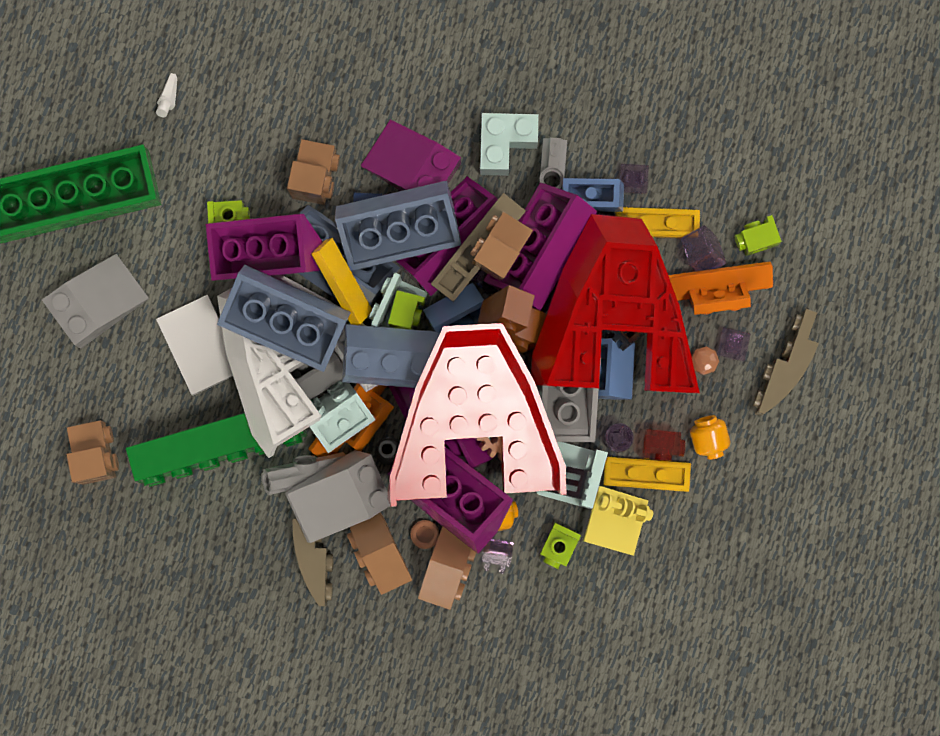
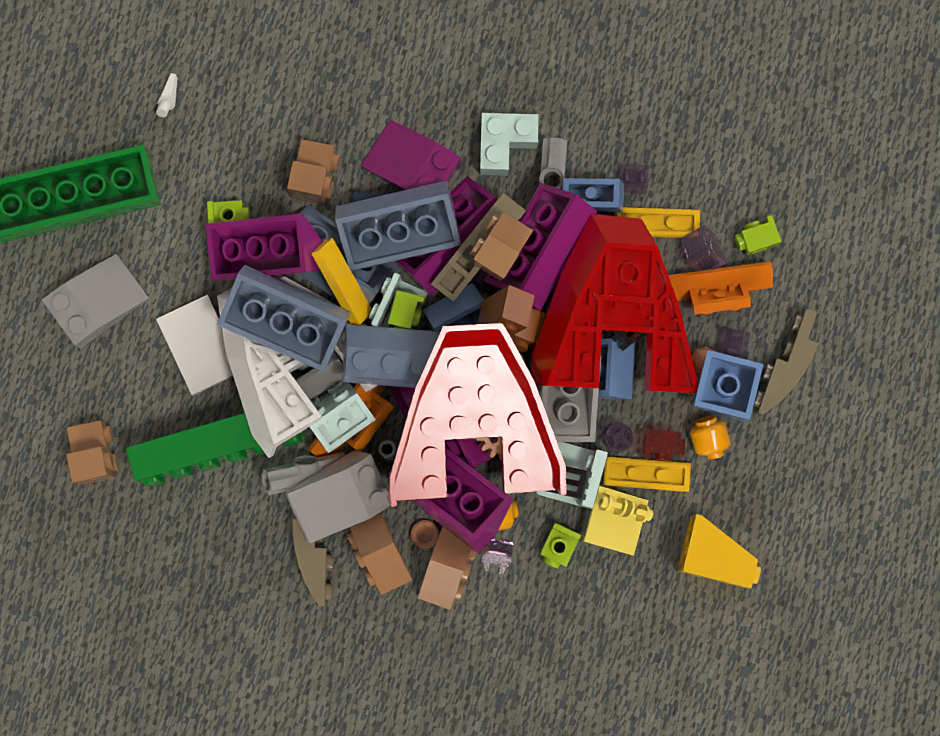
none -> yellow slope [678,514,761,588]
none -> medium blue slope [693,350,763,422]

